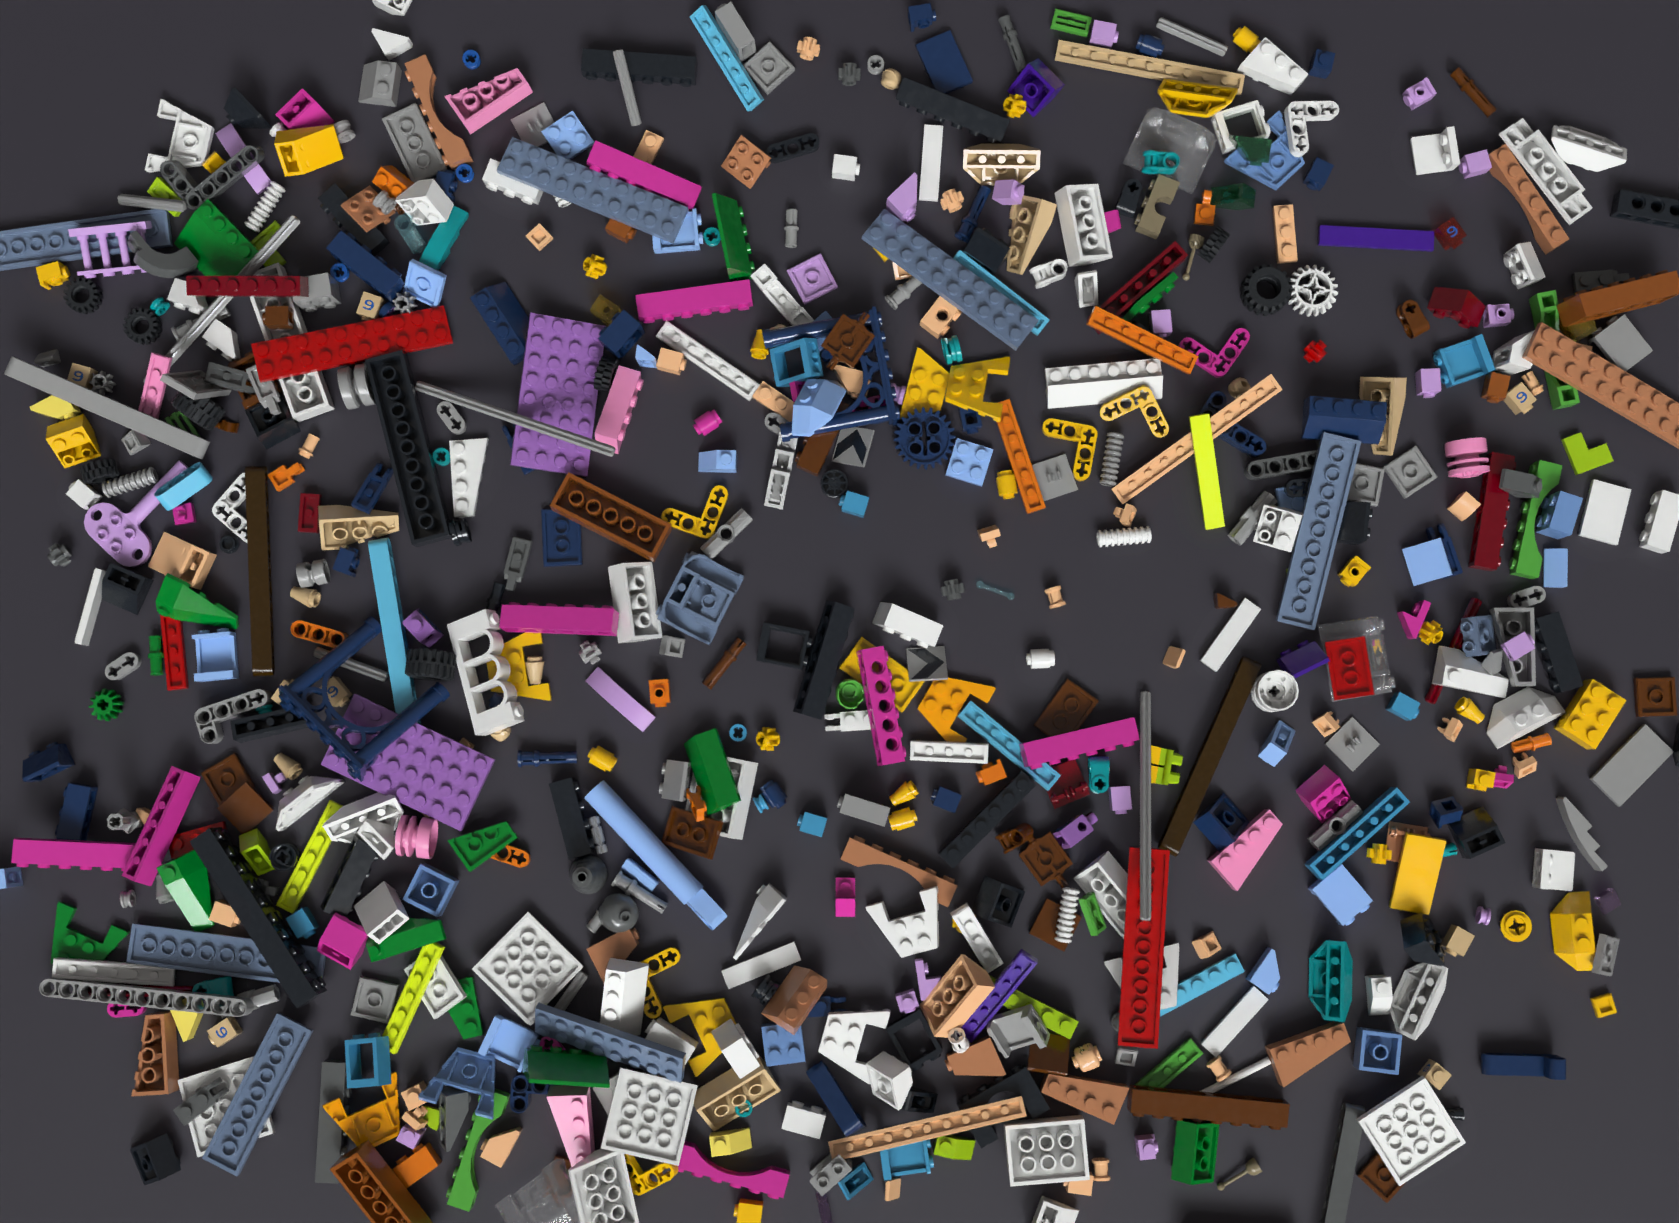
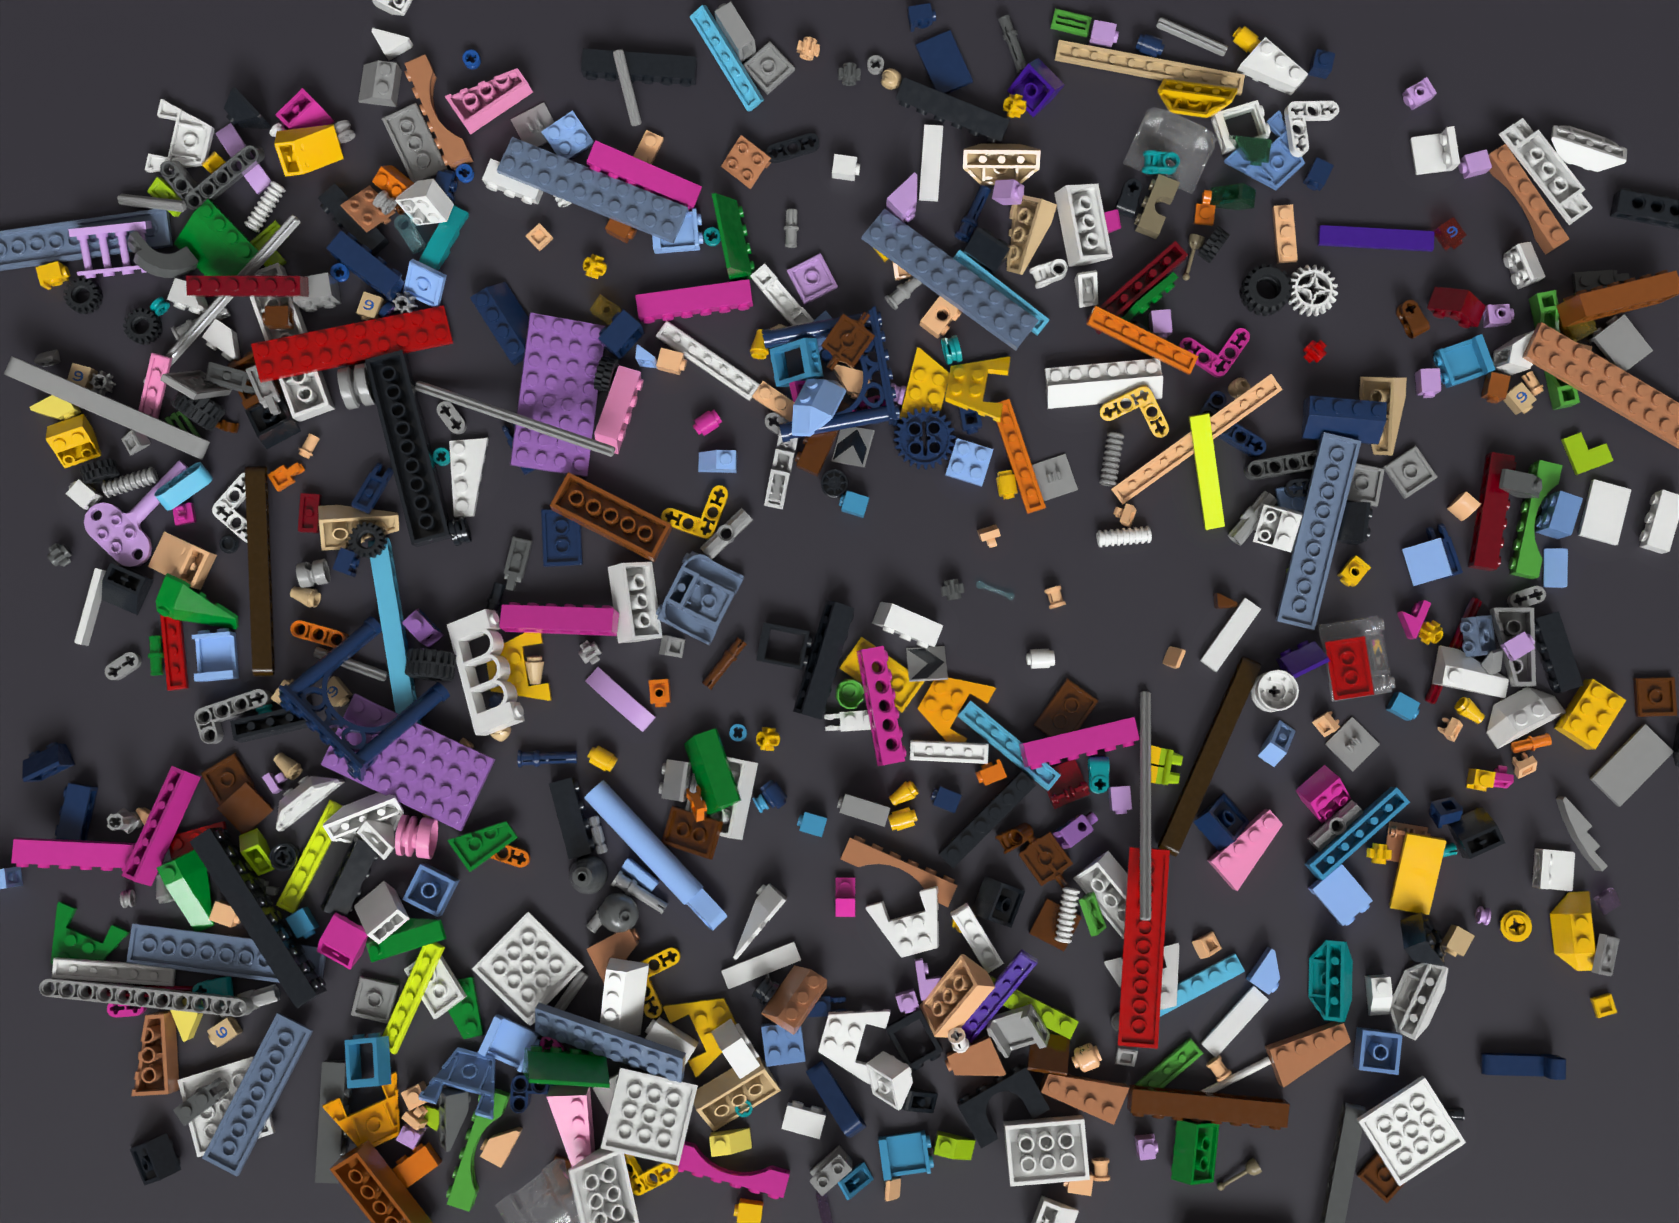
green gear [88,688,124,721] -> none
light nougat plate [828,1096,1027,1160] -> none
light nougat gear [940,189,964,213] -> none
yellow beam [1042,418,1097,481] -> none
tan brick [1418,1059,1452,1090] -> none
bright pink wheel [1444,437,1490,478] -> none
reddish brown pin [1450,67,1497,118] -> none
none -> black tyre [348,522,387,559]

